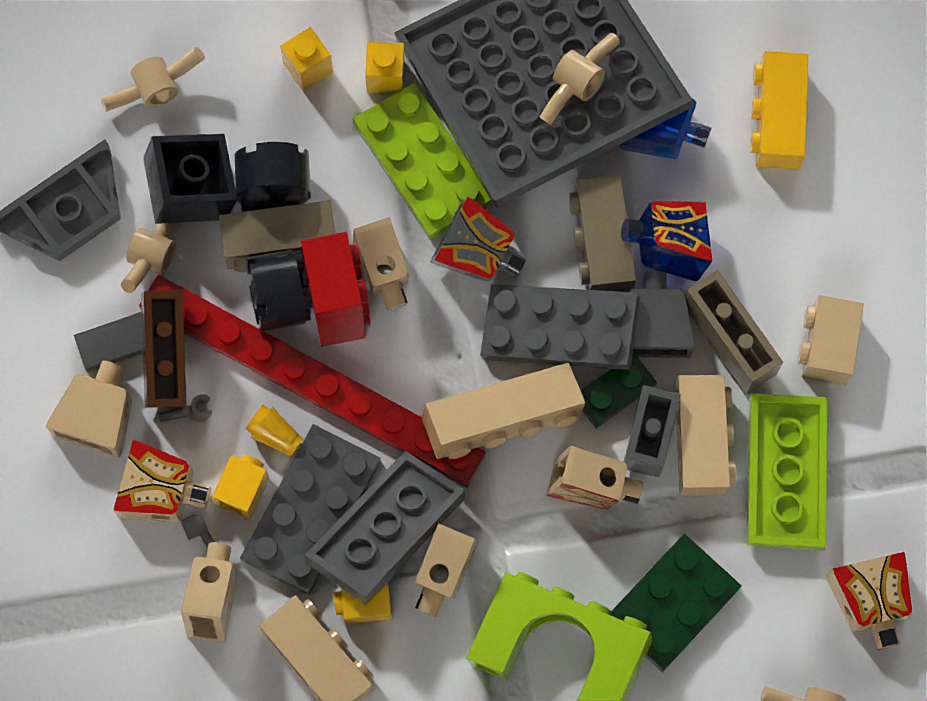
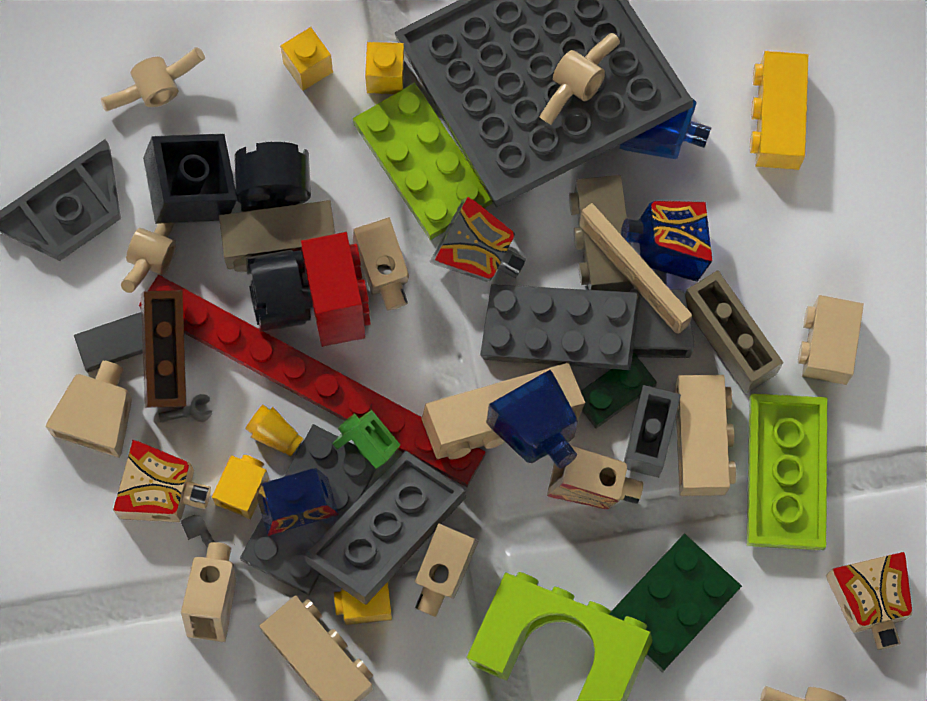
none -> clear blue torso [257,468,339,536]
none -> bright green bracket [332,410,400,469]
none -> clear blue torso [486,370,578,469]
none -> tan tile [579,203,692,334]

